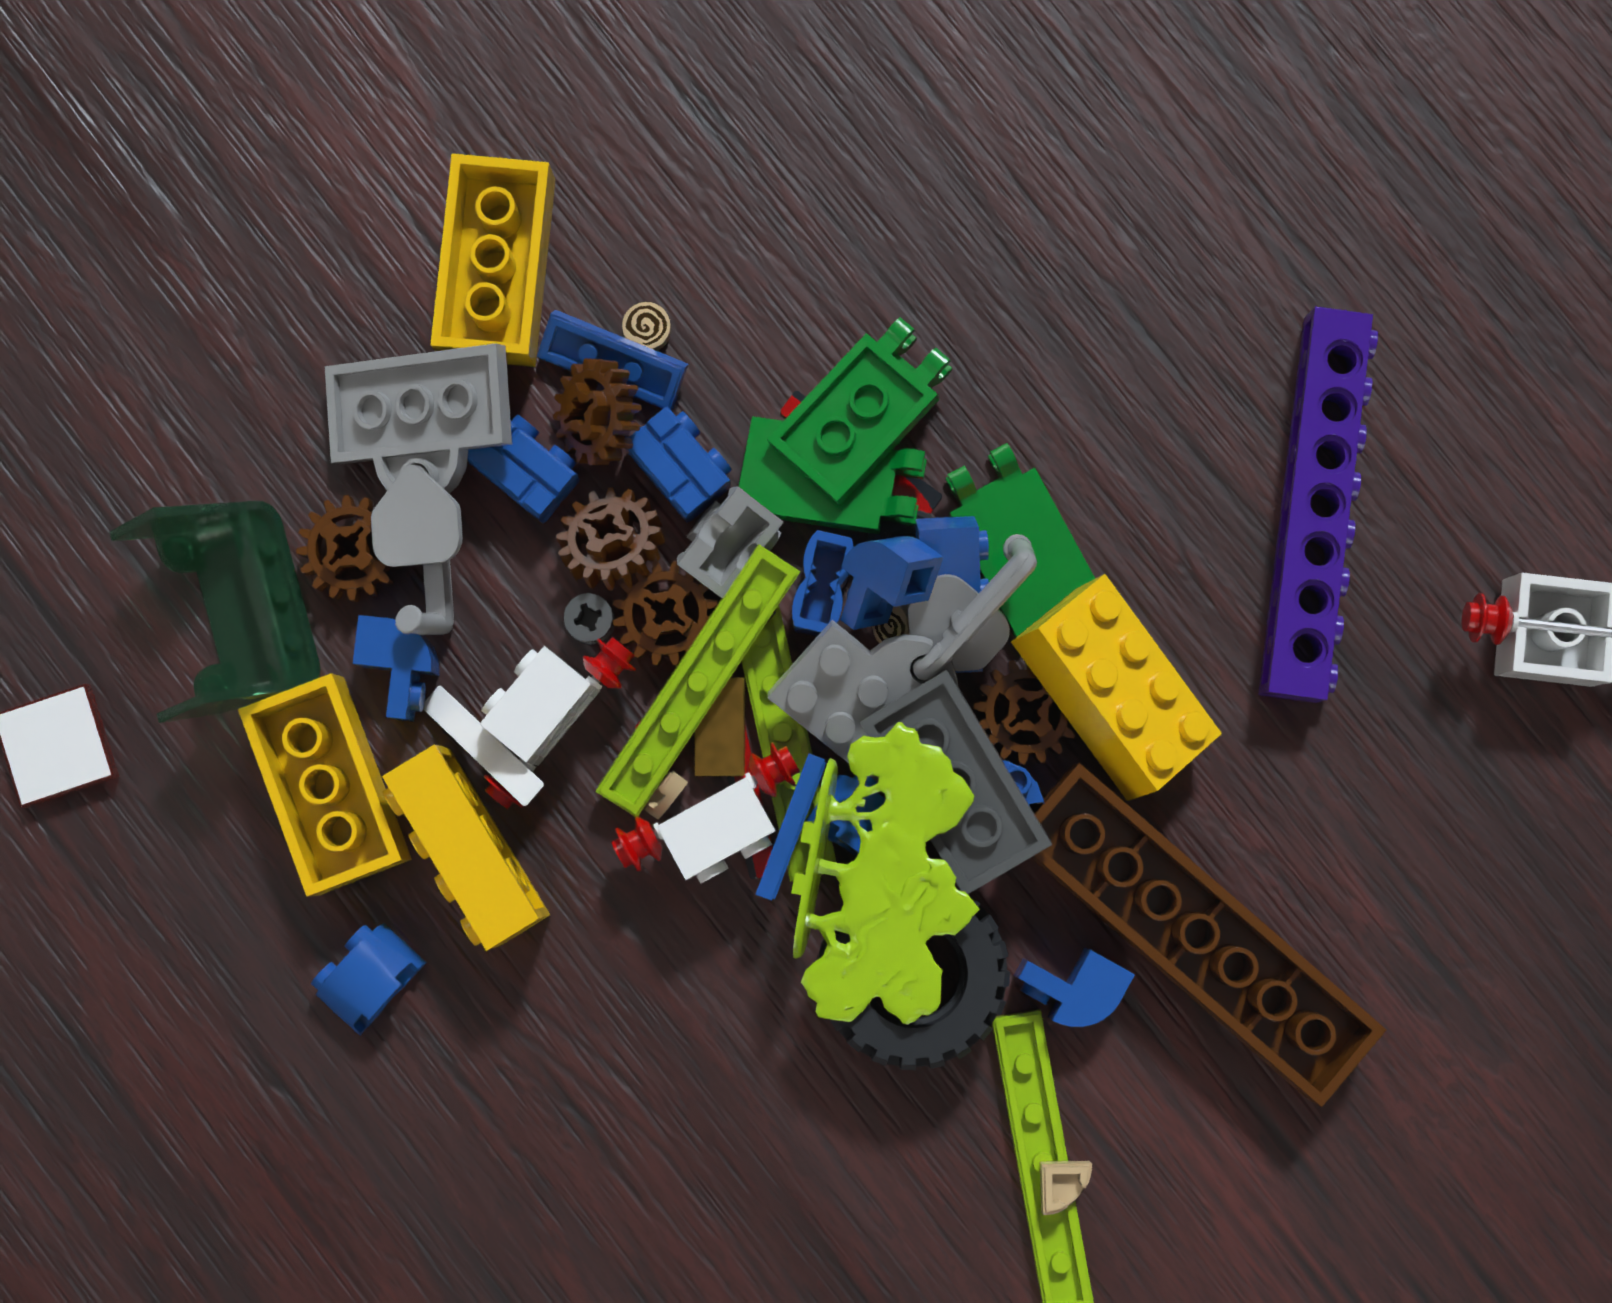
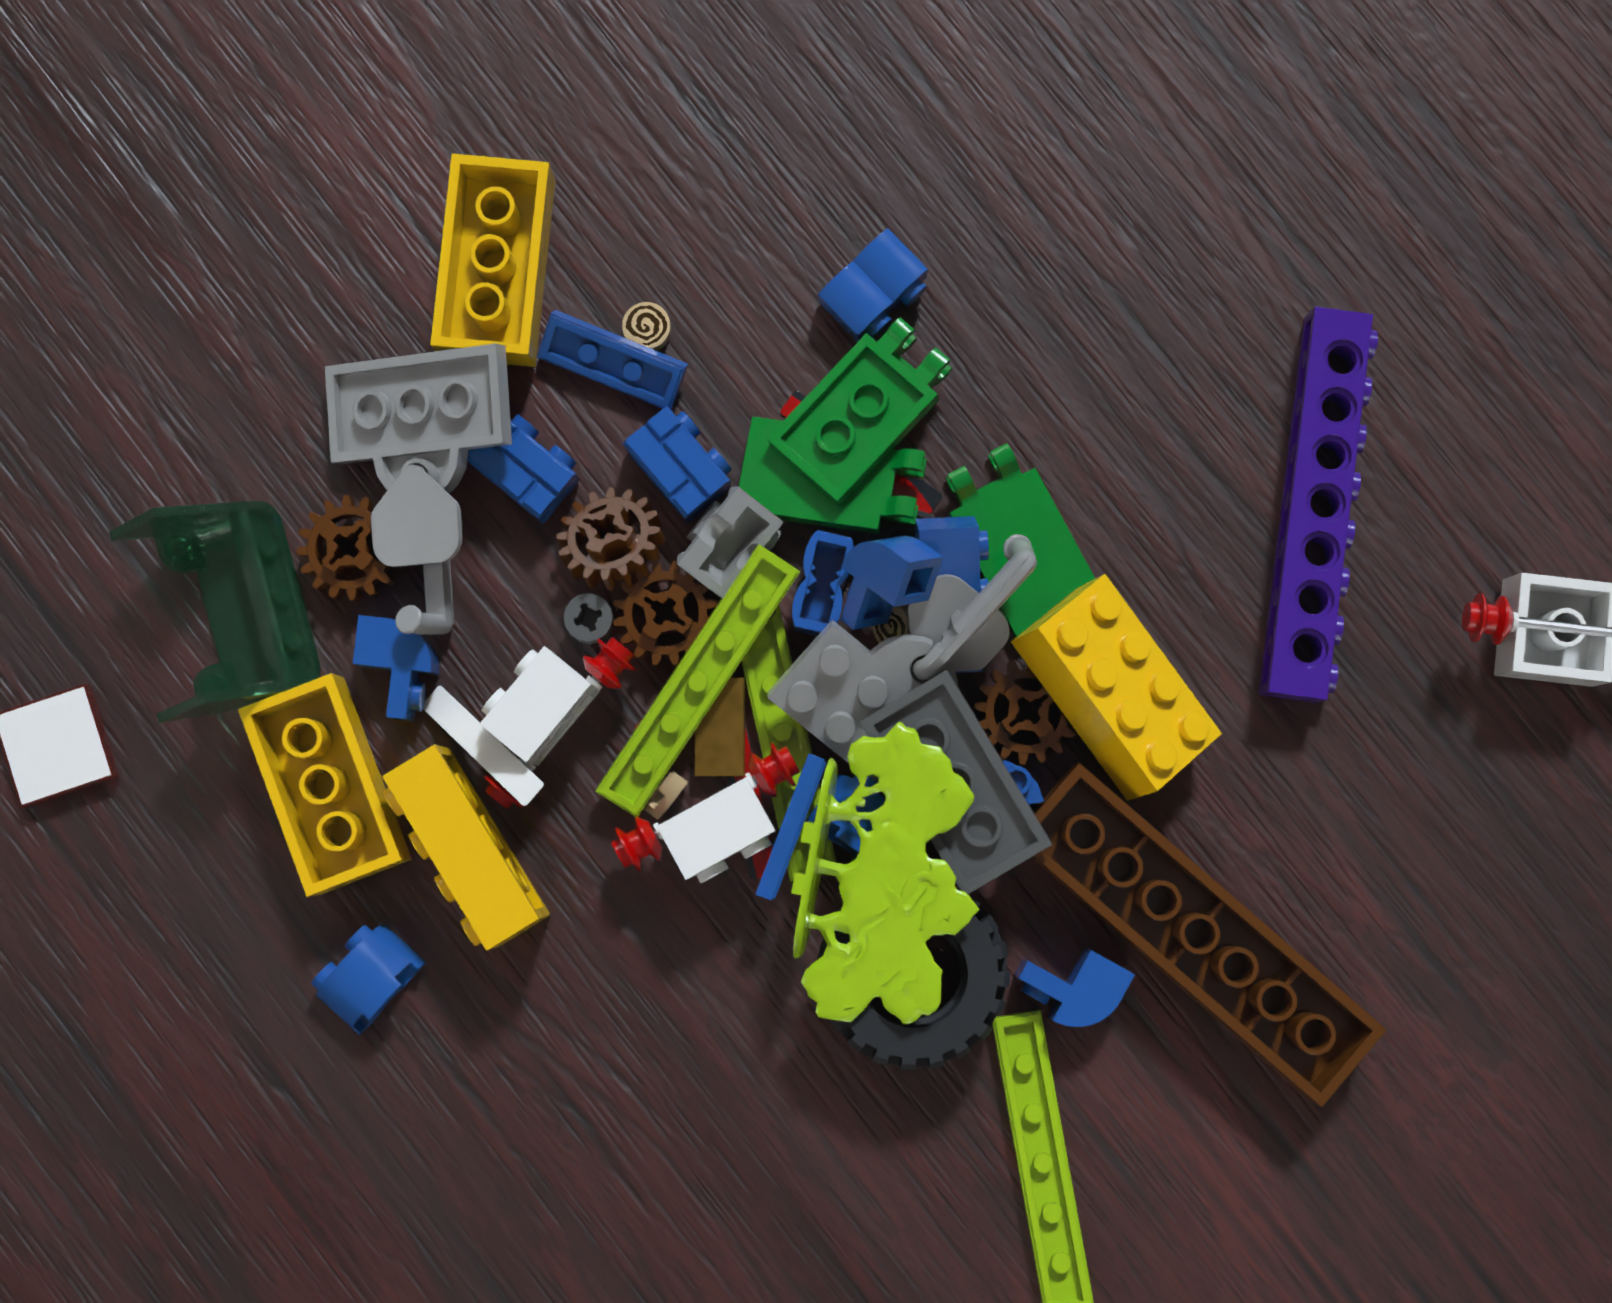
reddish brown gear [553,358,642,465] -> none
tan tile [1040,1161,1092,1215] -> none
none -> blue brick [818,228,928,342]

